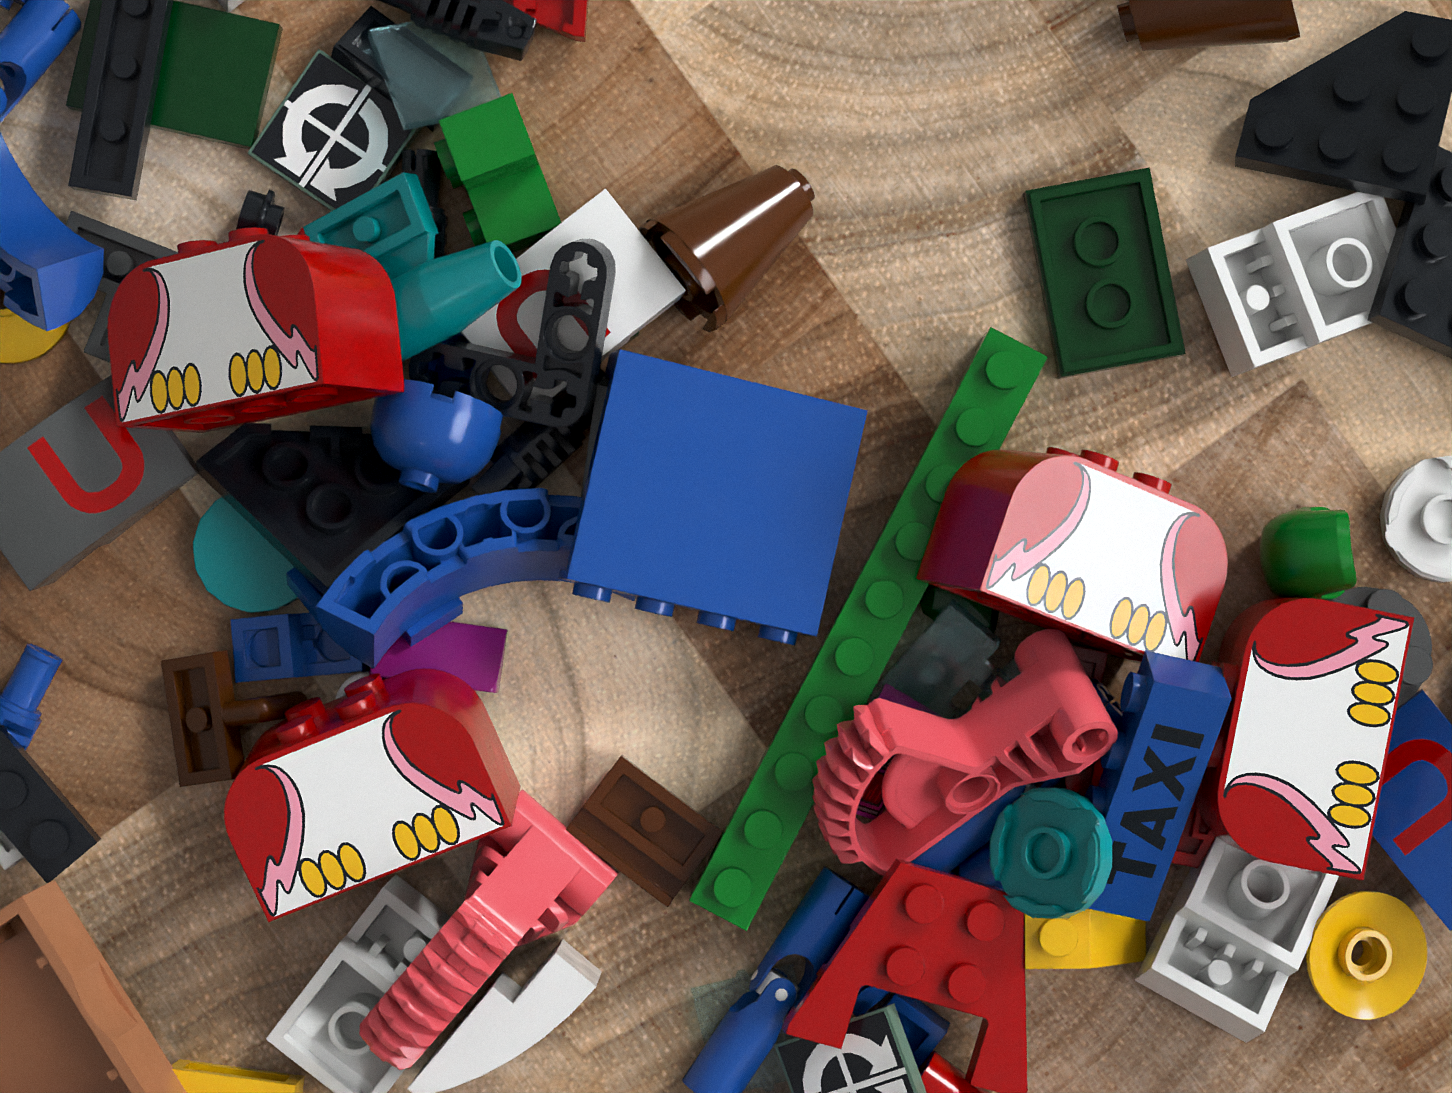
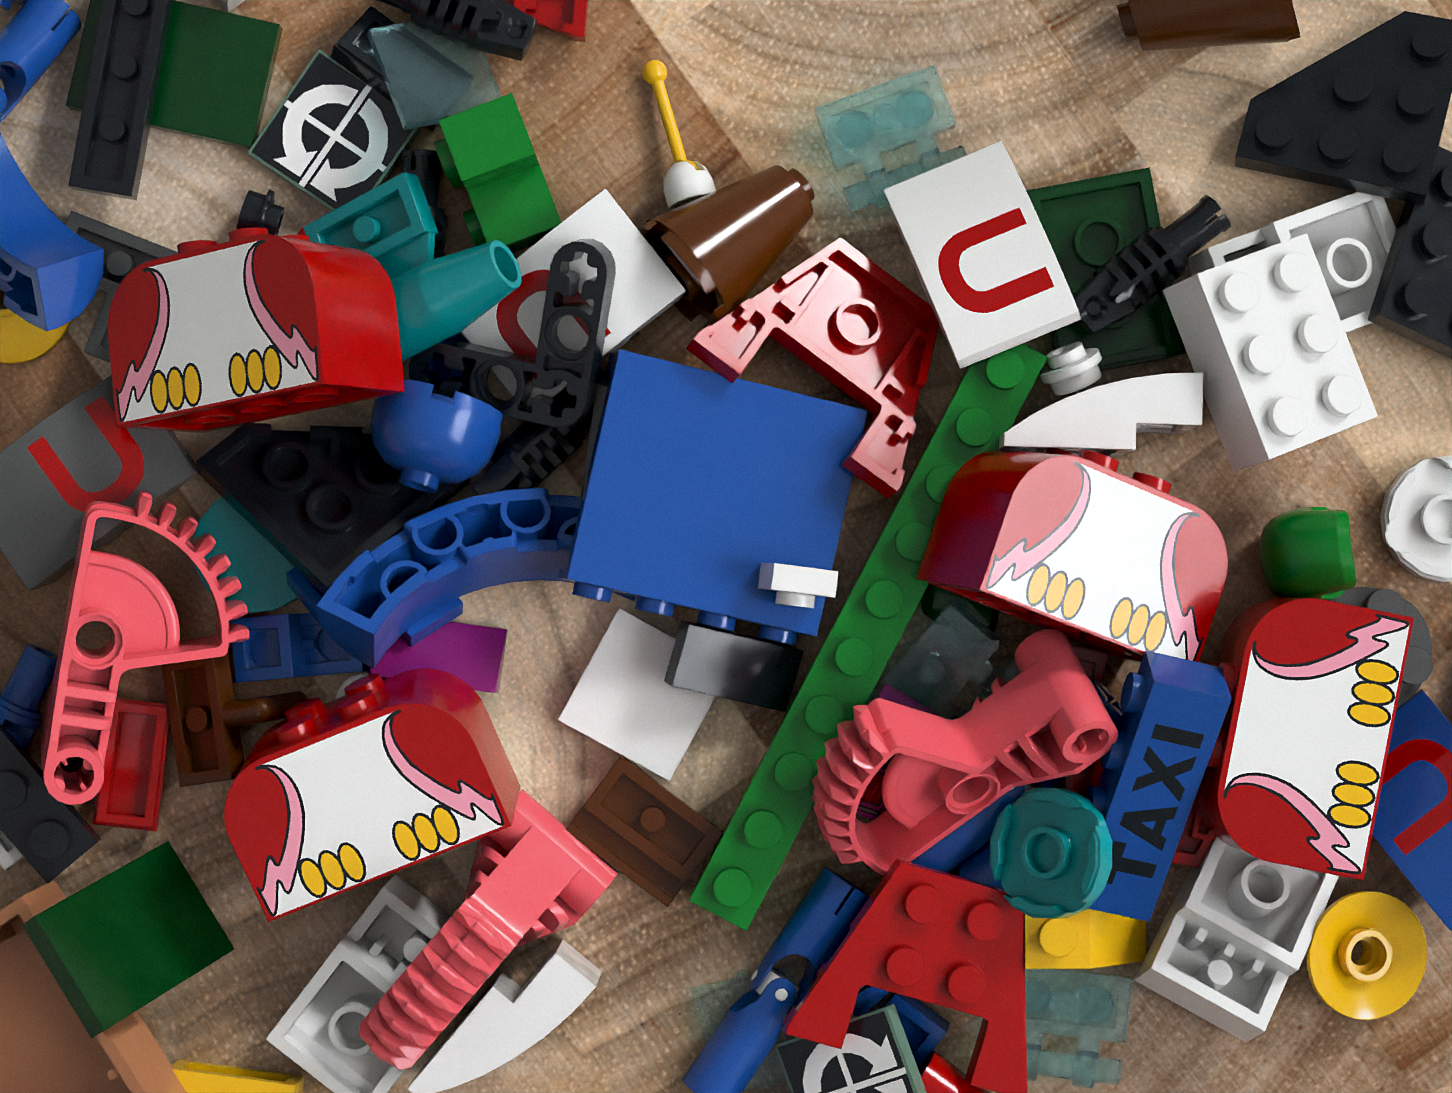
none -> dark green tile [22,841,235,1039]
none -> coral arm [40,490,249,805]
none -> red tile [93,698,170,832]
none -> white tile [558,608,716,781]
none -> hinge [642,60,716,211]
none -> black tile [664,620,804,712]
none -> wing [685,237,939,499]
none -> white plate [758,563,838,608]
none -> clear light blue plate [814,64,967,212]
none -> white slope [884,141,1081,369]
none -> white slope [999,372,1203,457]
none -> clear light blue plate [1025,969,1134,1088]
none -> white plate [1039,342,1102,396]
none -> black hinge [1072,195,1231,333]
none -> white brick [1163,233,1378,471]

